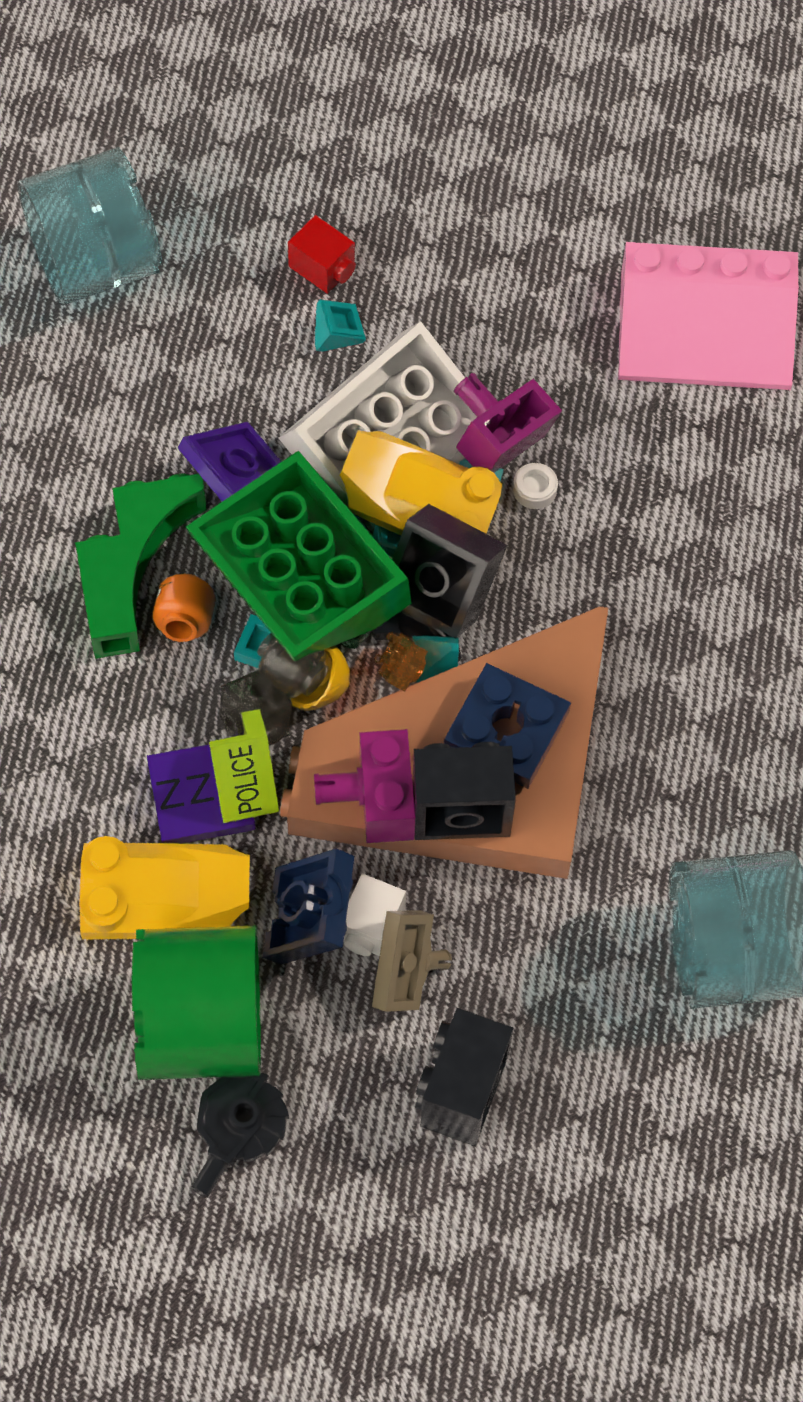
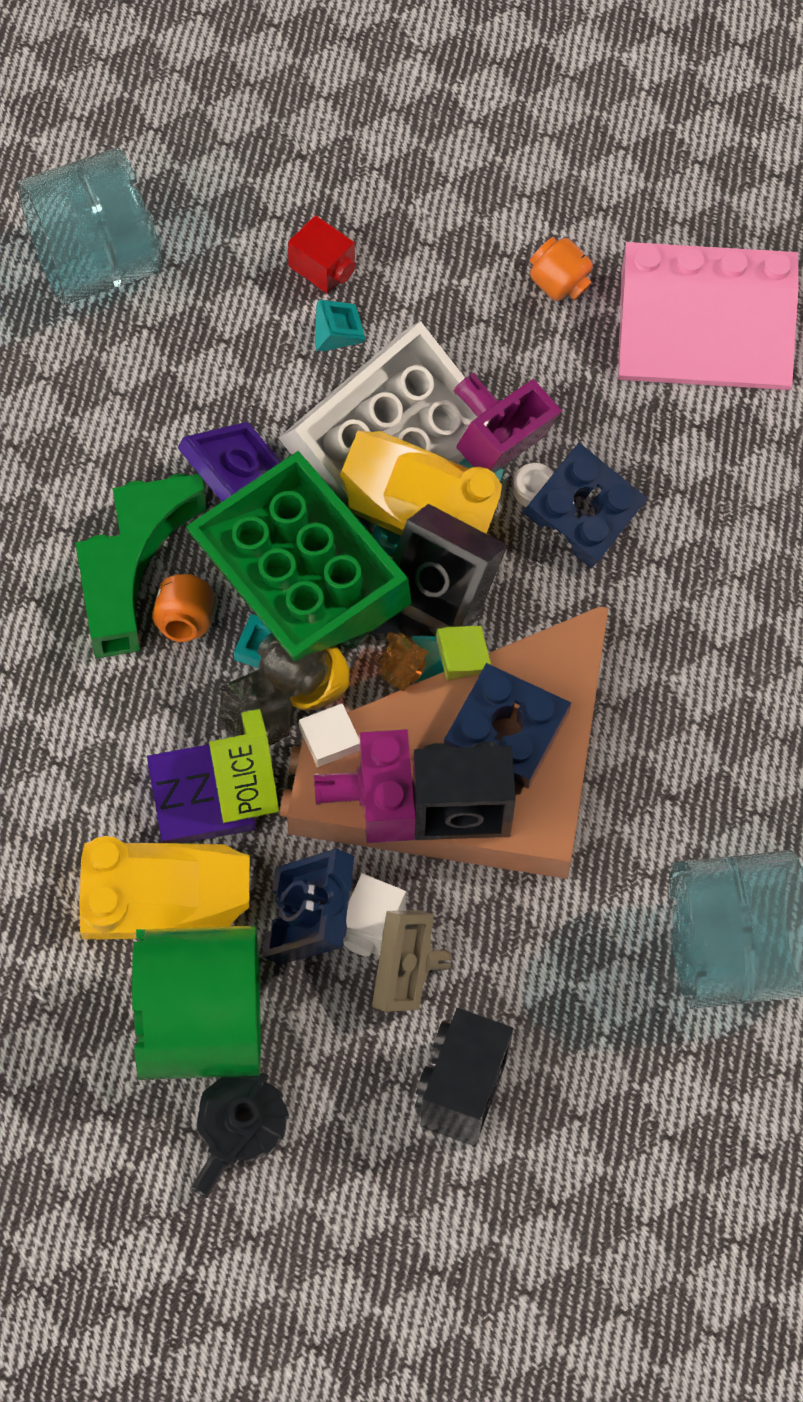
none -> white tile [299,703,359,767]
none -> lime slope [436,626,491,681]
none -> dark blue brick [522,442,648,569]
none -> orange head [529,237,593,301]

